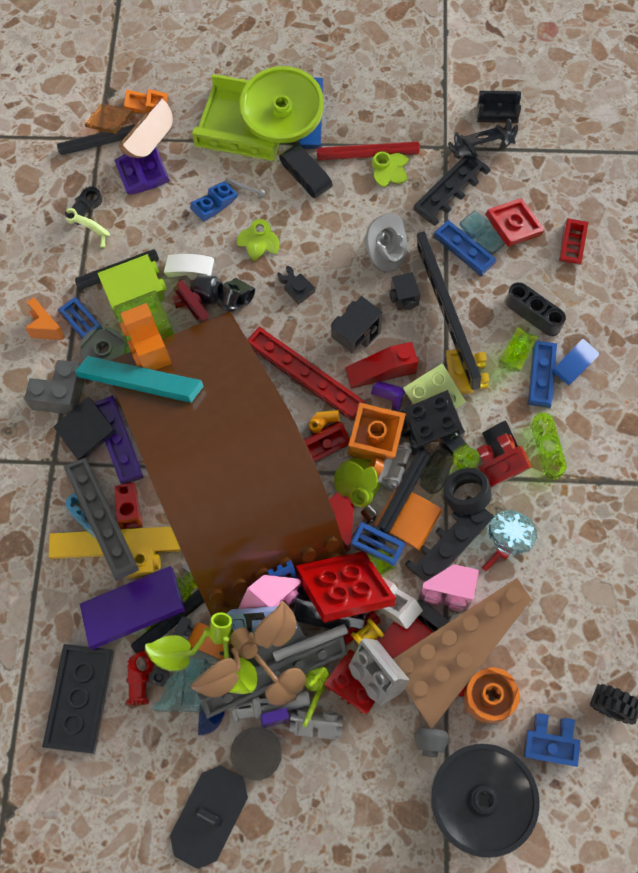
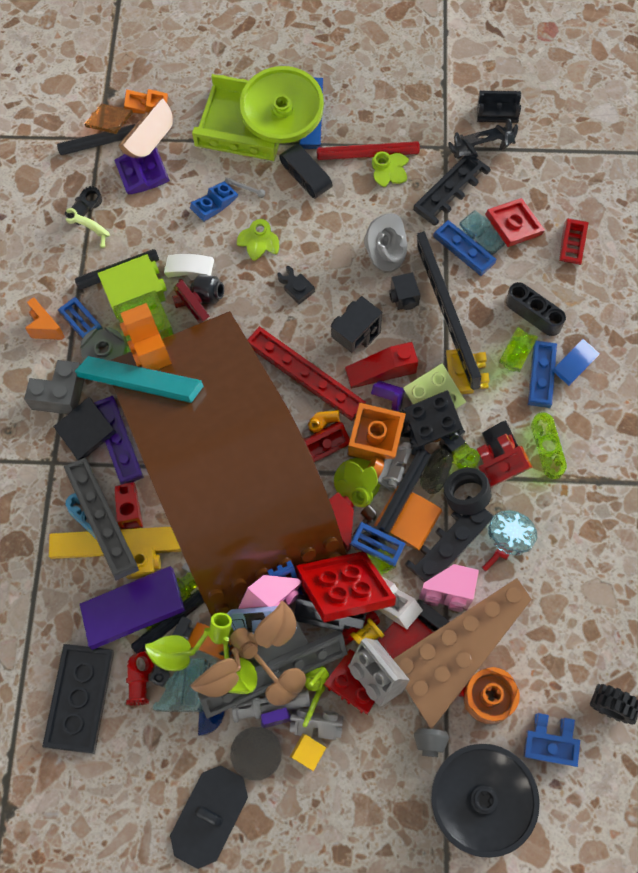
black piece [217,278,255,312] -> none
light grey bar [272,624,348,662] -> none
none -> yellow tile [290,734,326,771]

